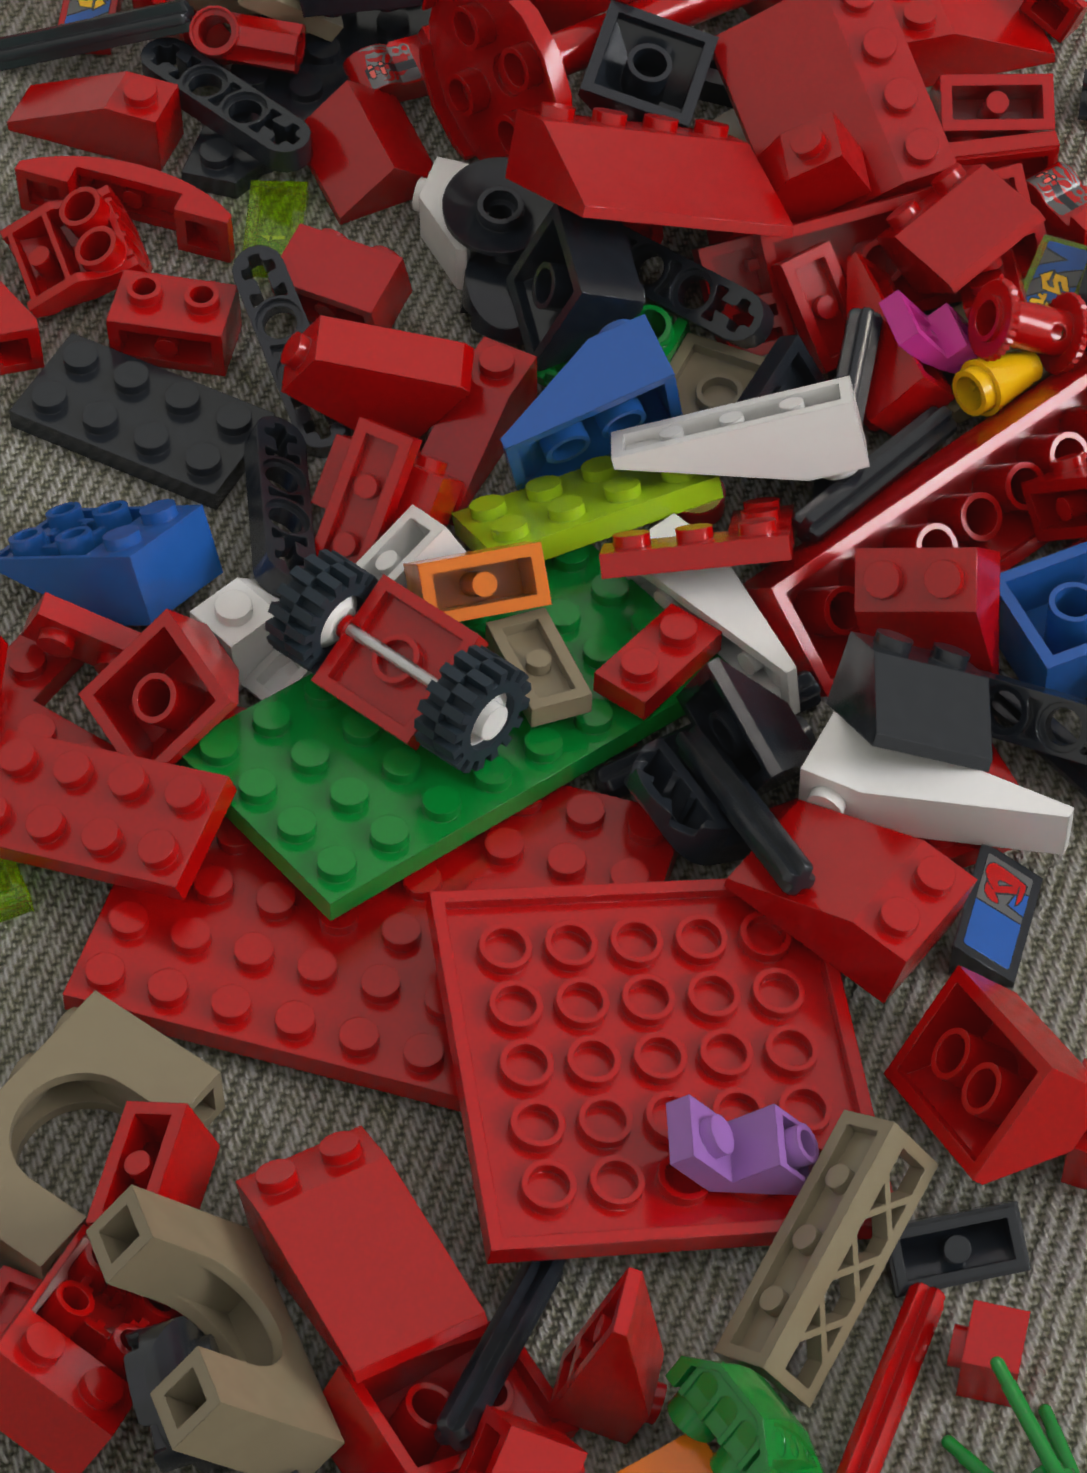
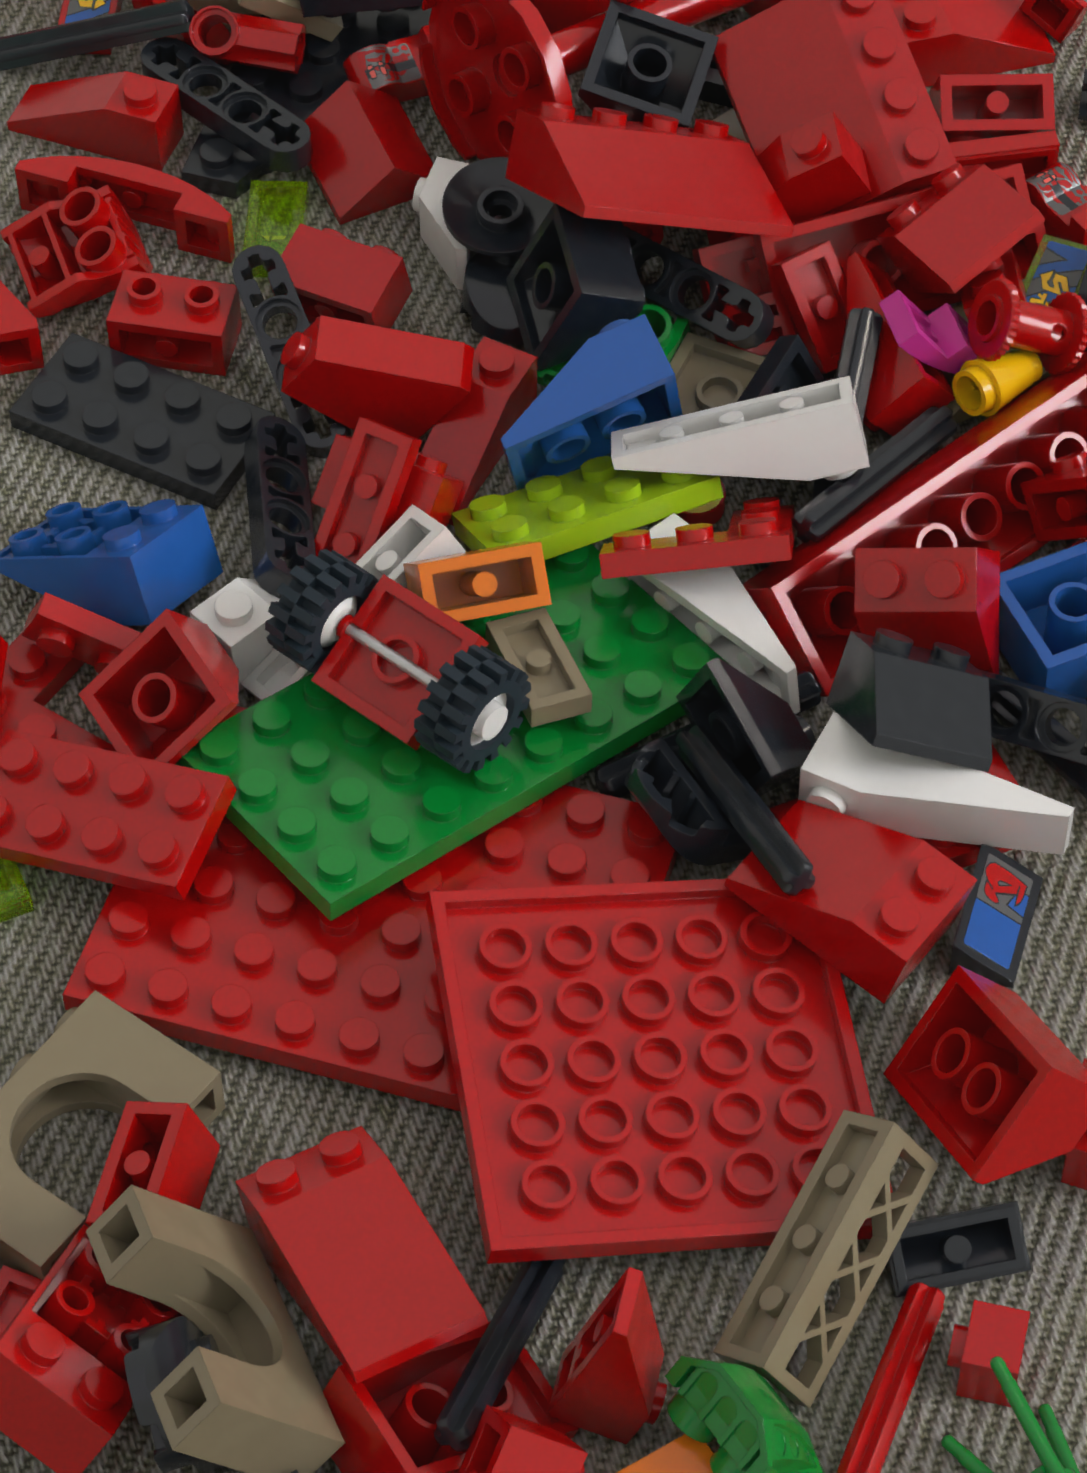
red plate [593,603,722,720] -> none
medium lavender slope [666,1094,819,1195] -> none

